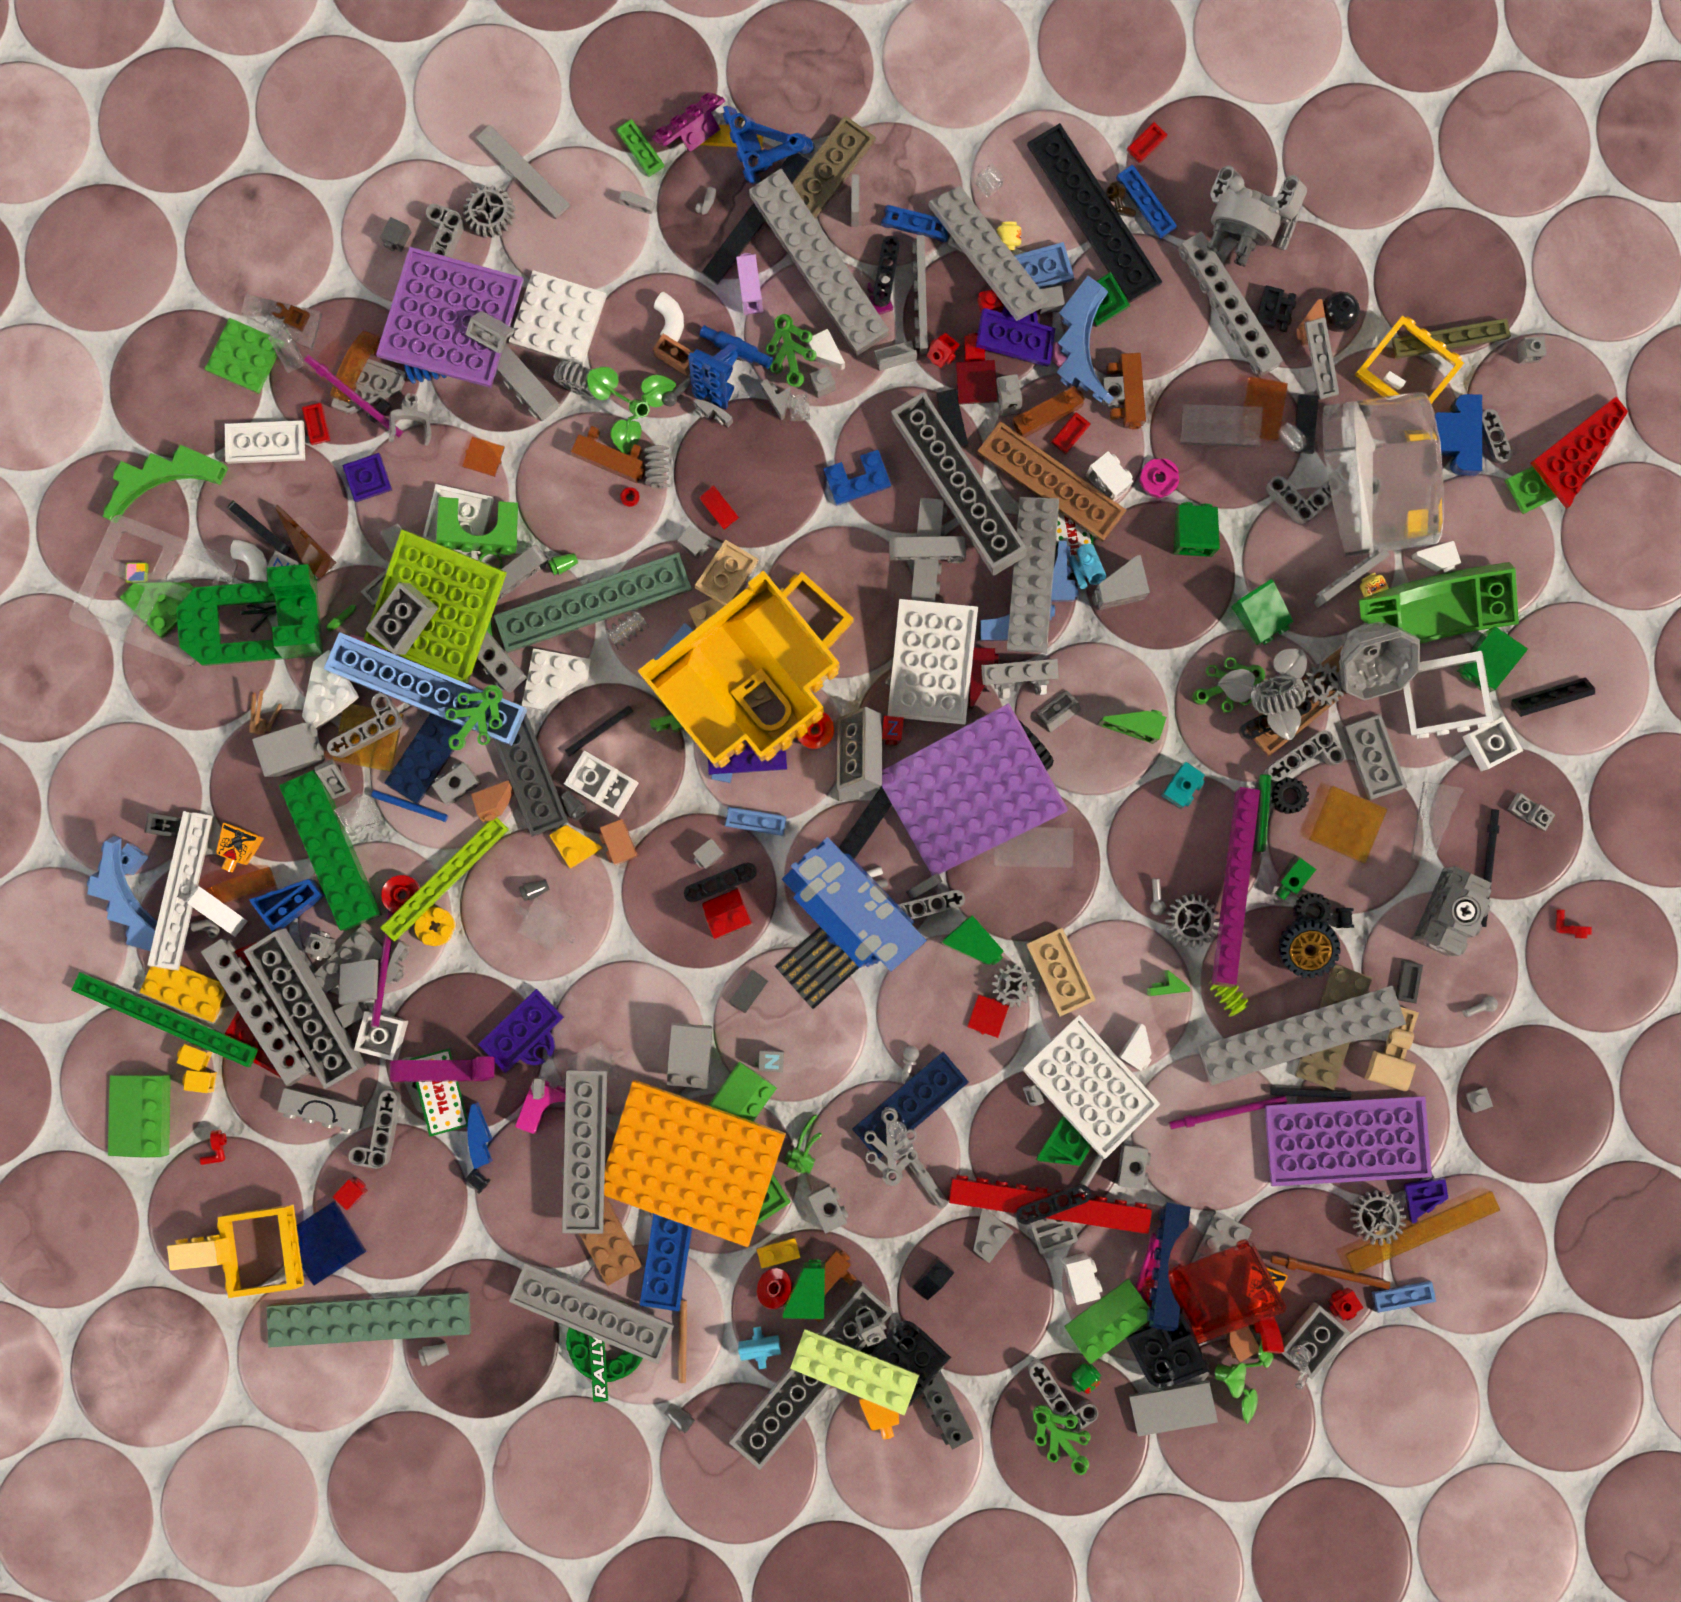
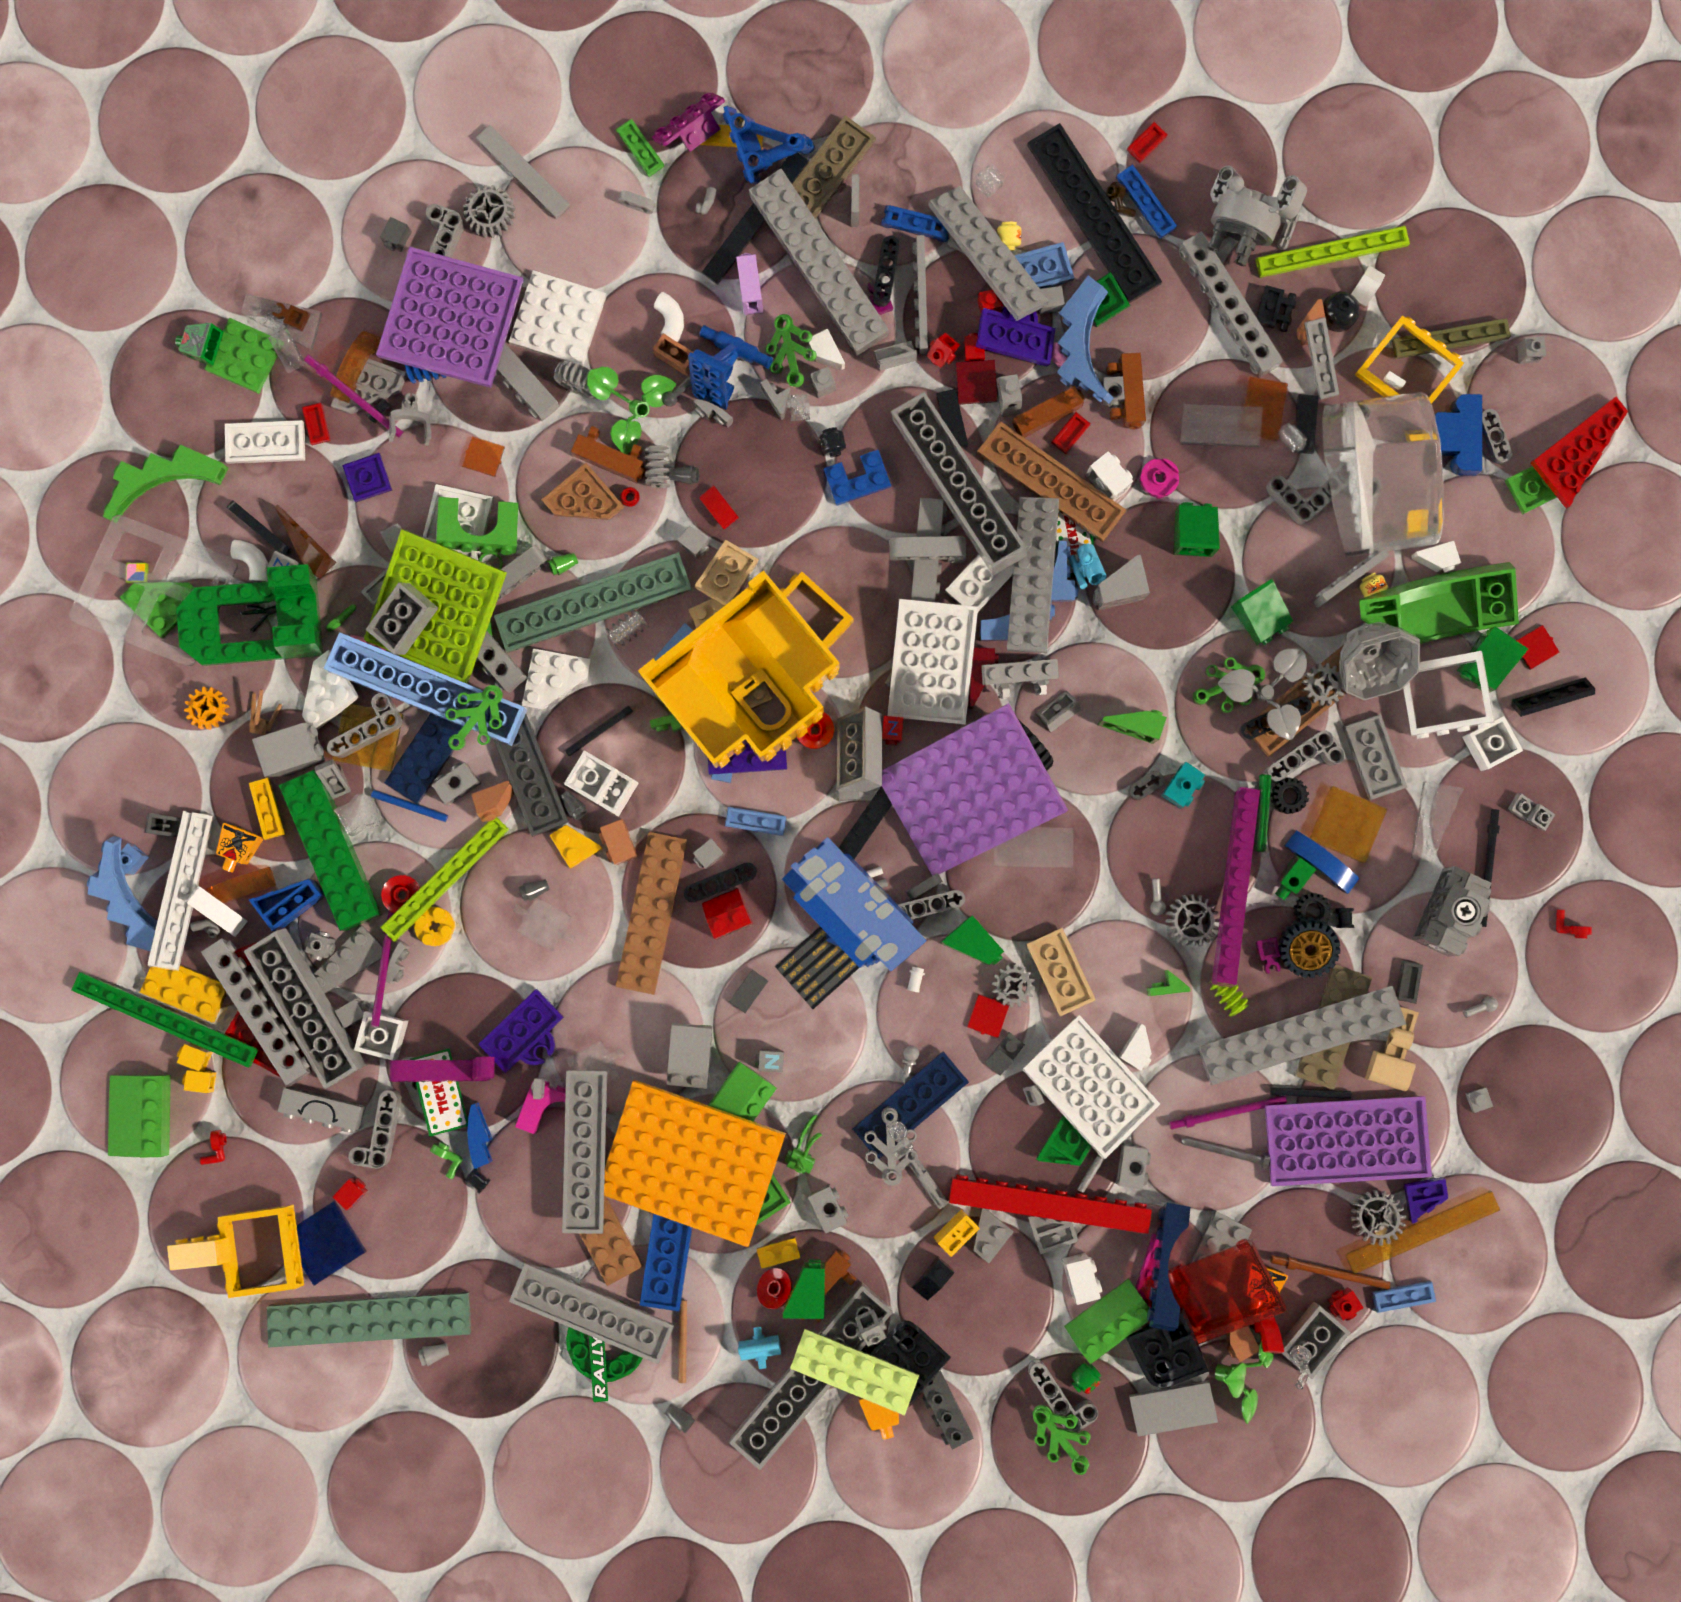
light grey tile [339,959,378,1005] -> none
light grey panel [465,311,515,354] -> none
black beam [1015,1184,1091,1225] -> none
light grey gear [1251,675,1306,715] -> none
none -> green torso [175,323,224,366]
none -> light orange gear [184,687,230,730]
none -> yellow plate [249,778,285,840]
none -> bright green plate [430,1141,463,1179]
none -> medium nougat plate [541,463,624,520]
none -> medium nougat plate [616,832,688,995]
none -> dark grey cone [670,465,699,485]
none -> black head [819,427,846,458]
none -> white pin [907,966,925,992]
none -> yellow hinge [934,1209,980,1257]
none -> white plate [945,554,1014,612]
none -> dark grey slope [985,1032,1025,1076]
none -> dark grey beam [1129,771,1164,800]
none -> flat silver bar [1181,1137,1270,1169]
none -> lime tile [1255,226,1410,278]
none -> magenta plate [1255,937,1281,974]
none -> blue slope [1284,830,1360,894]
none -> white slope [1351,265,1385,308]
none -> red piece [1516,625,1560,670]

